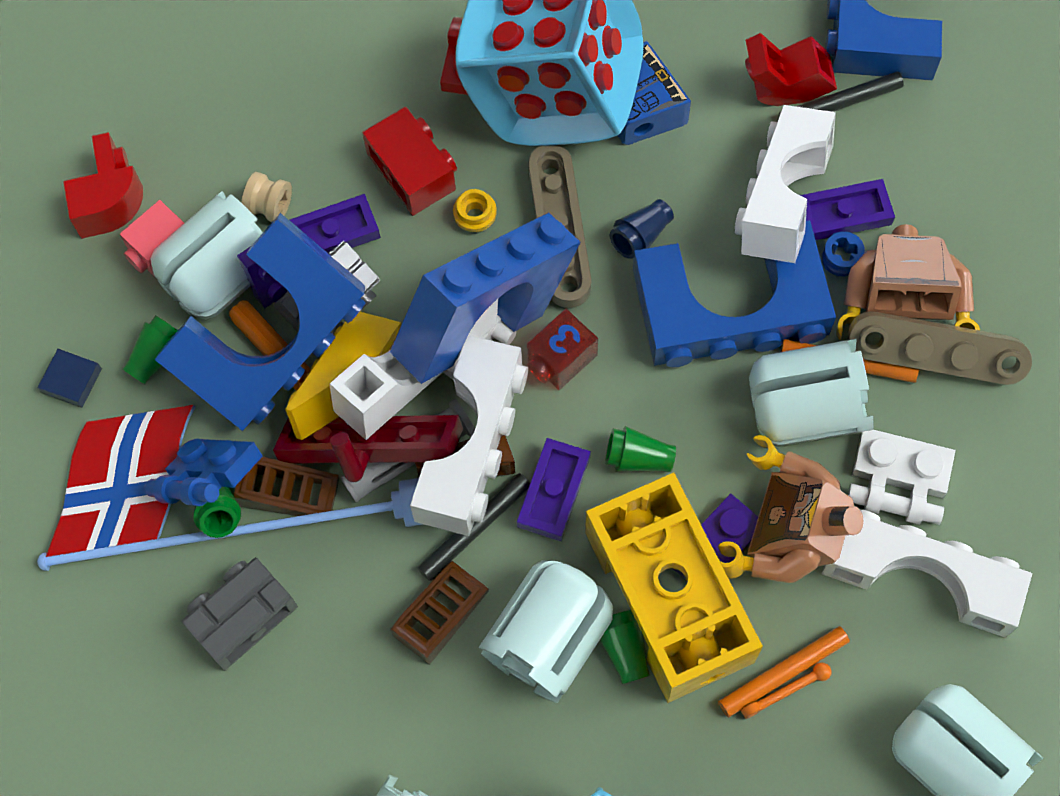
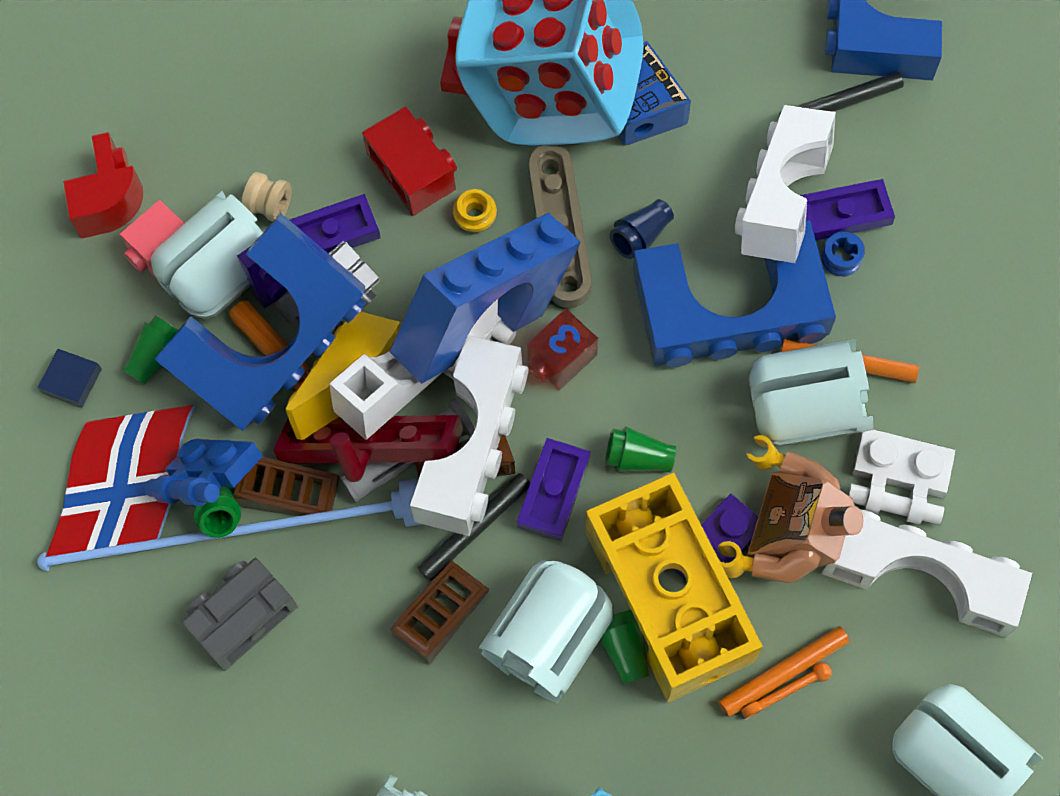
red brick [745,33,837,106] -> none
nougat torso [836,224,980,340] -> none
dark tan plate [848,311,1032,385] -> none

